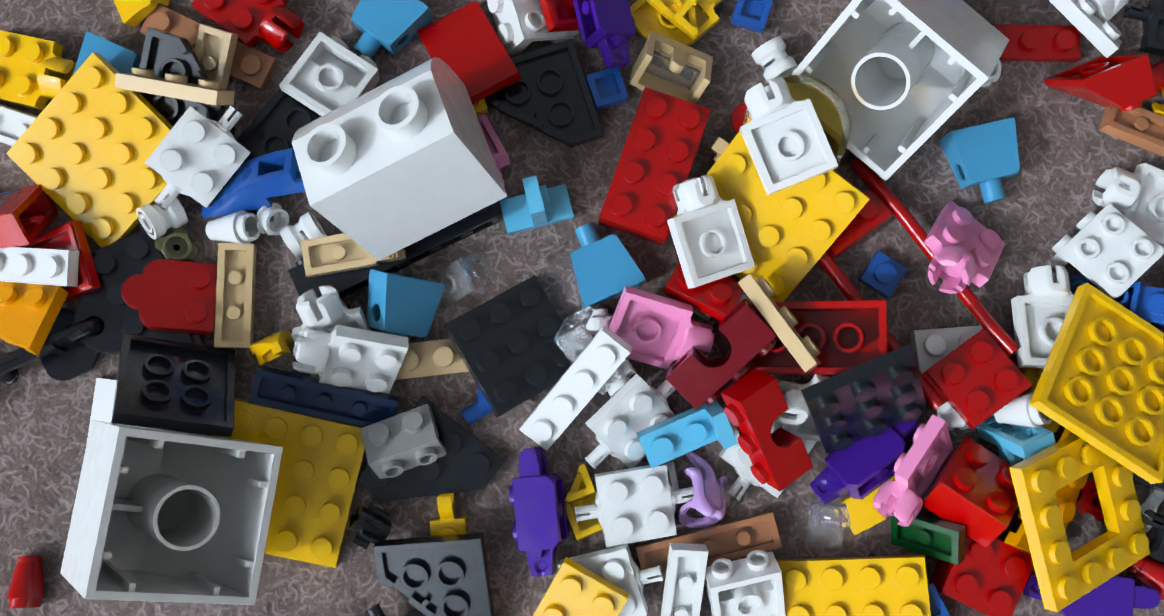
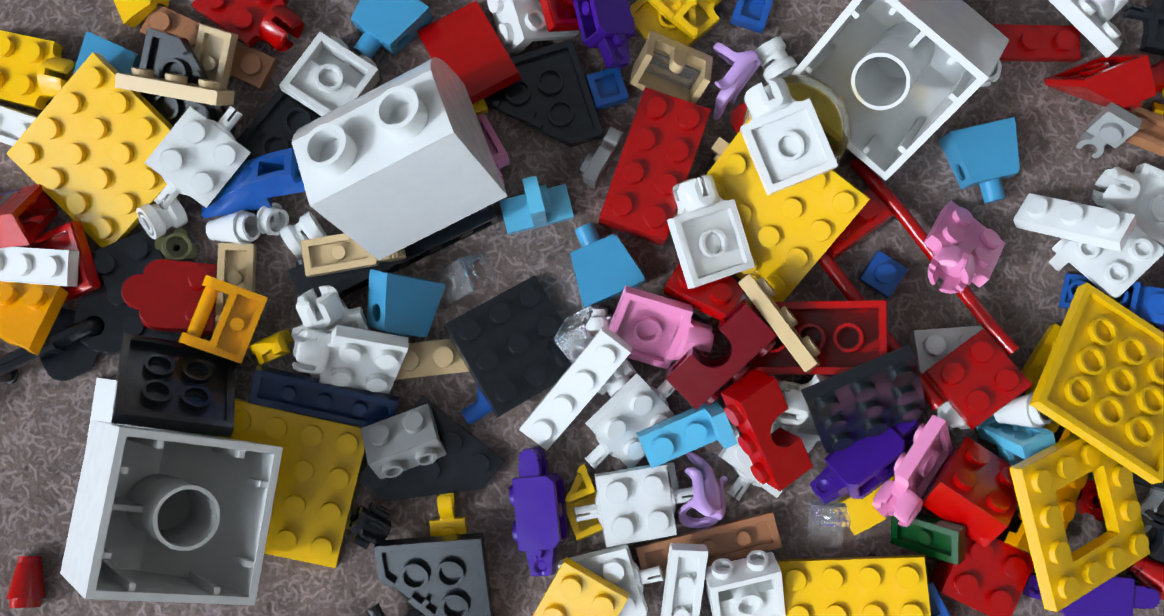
white plate [1011,265,1074,369] -> none
none -> light orange plate [178,275,268,364]
none -> light grey plate [580,127,623,189]
none -> lavender piece [713,42,762,120]
none -> white plate [1013,193,1137,251]
none -> light grey plate [1076,102,1142,158]

